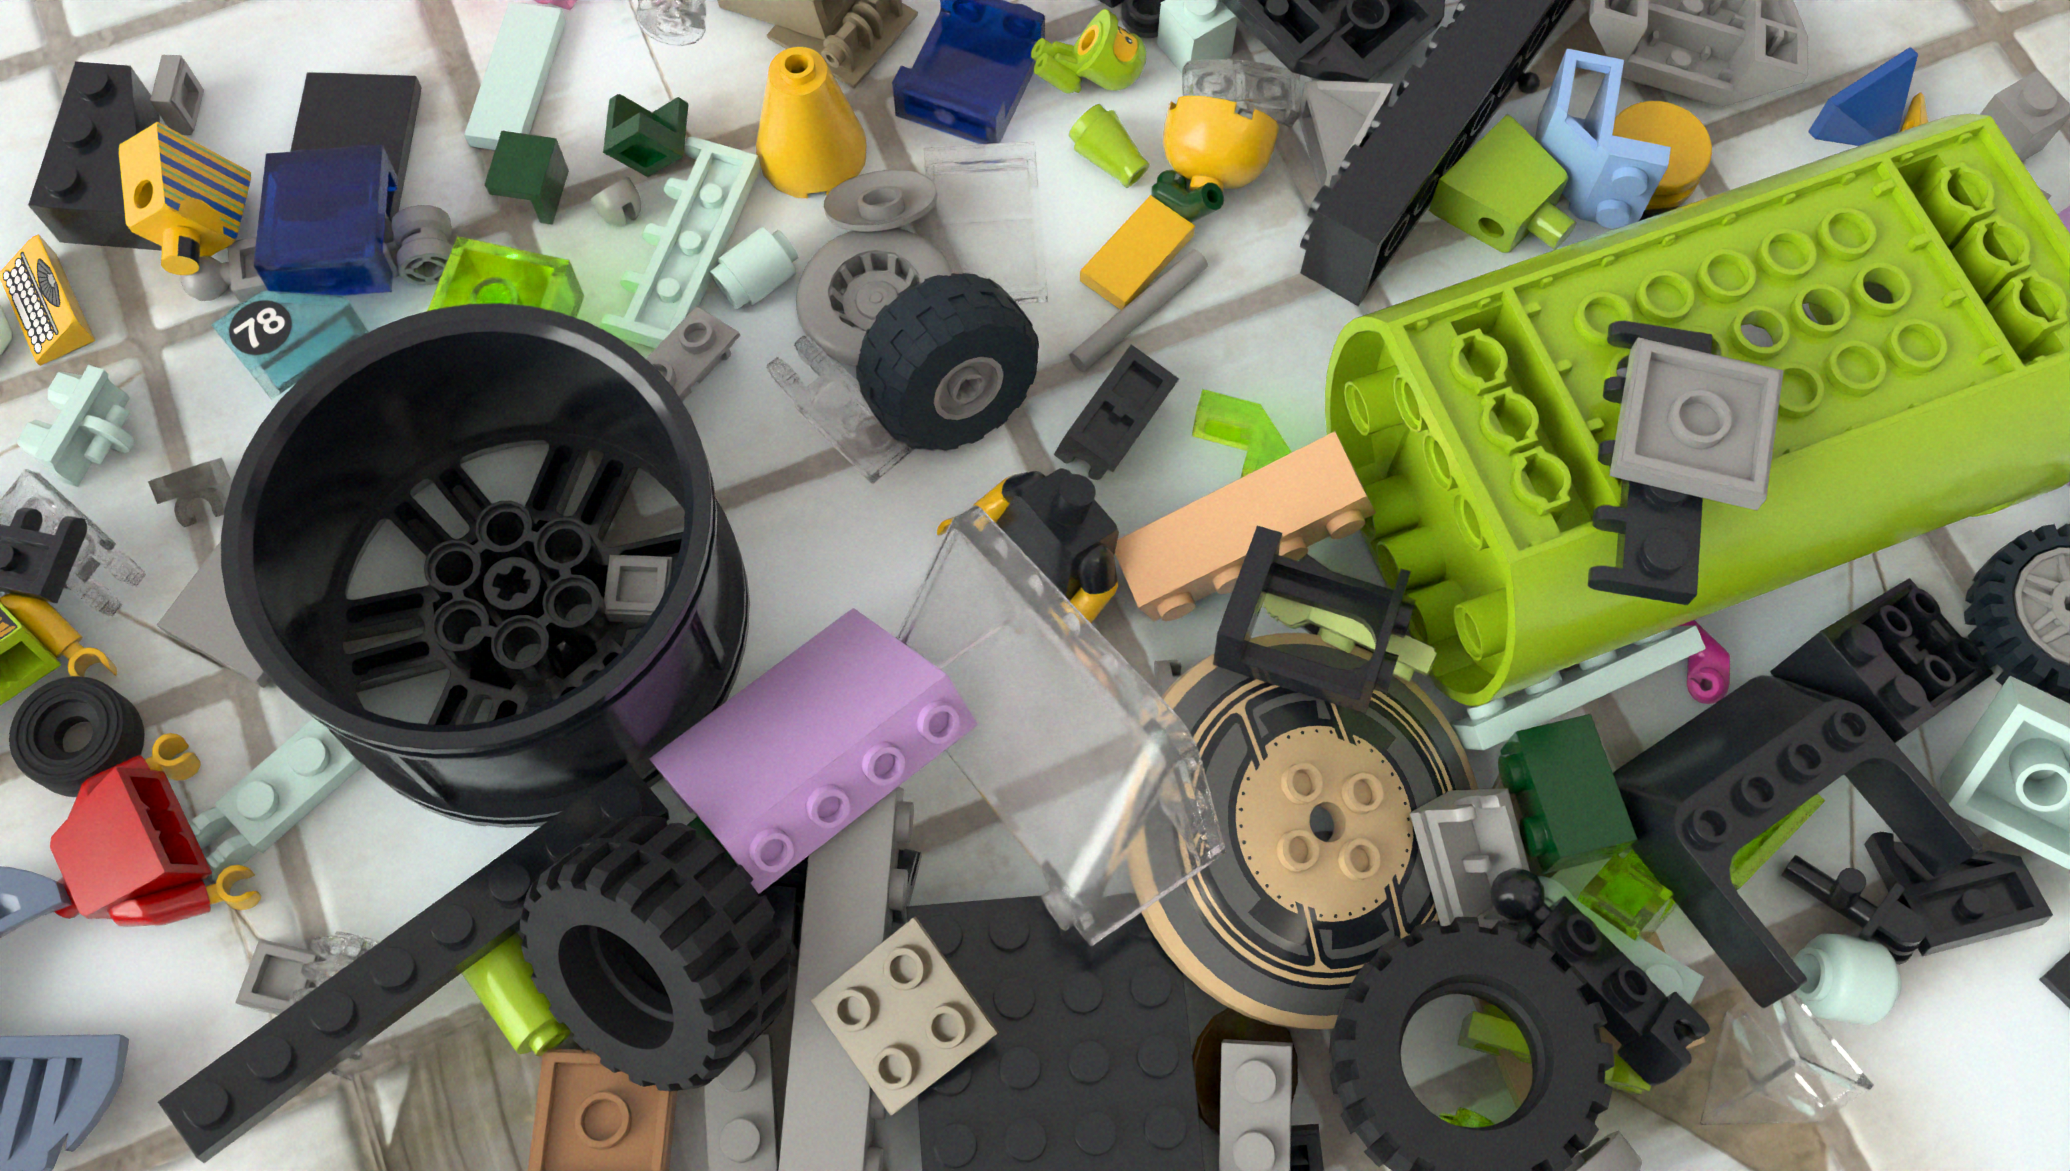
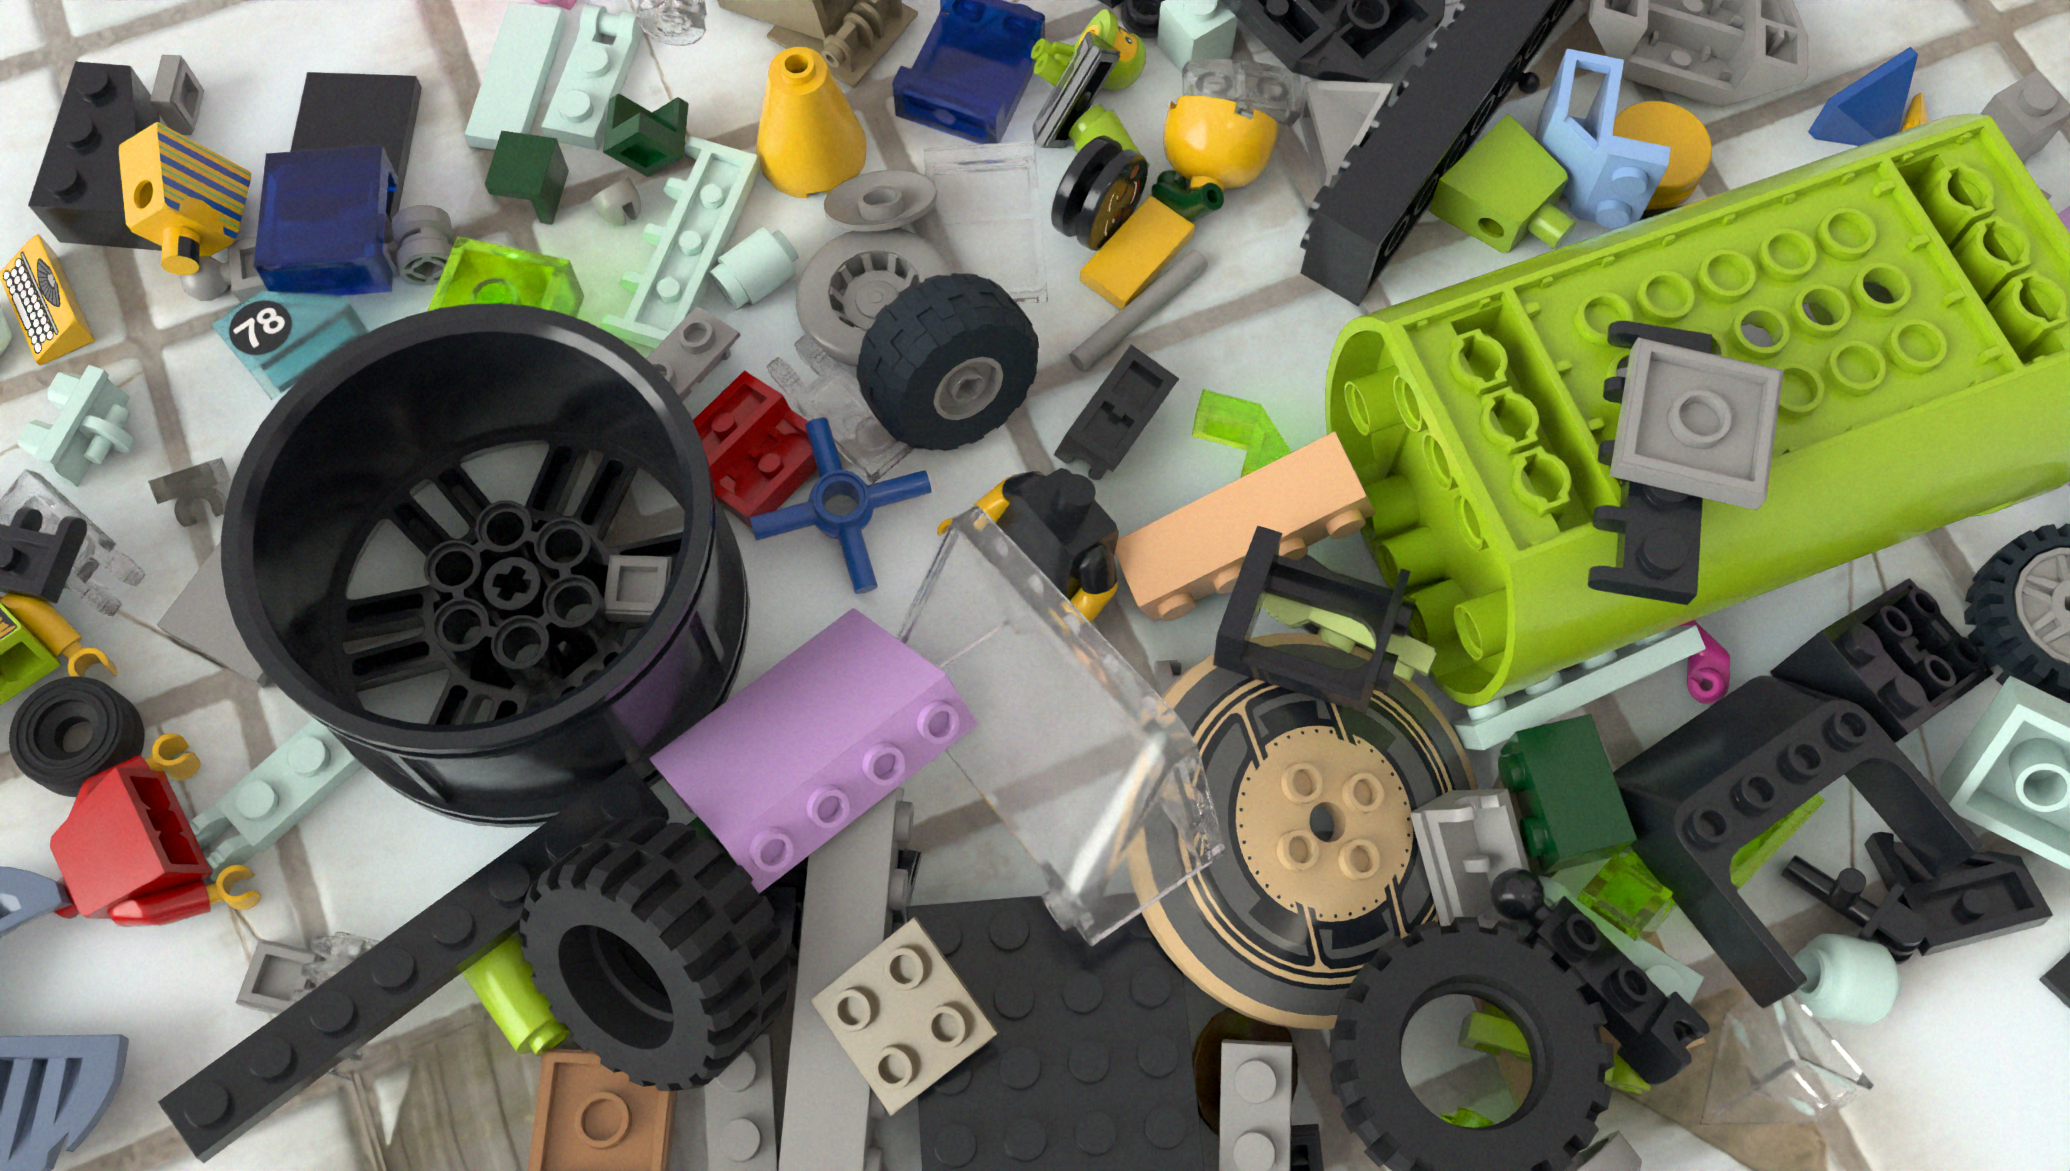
none -> light aqua plate [541,3,644,151]
none -> red slope [693,370,837,528]
none -> blue bar [749,417,932,594]
none -> black slope [1032,32,1121,148]
none -> black head [1051,135,1148,251]

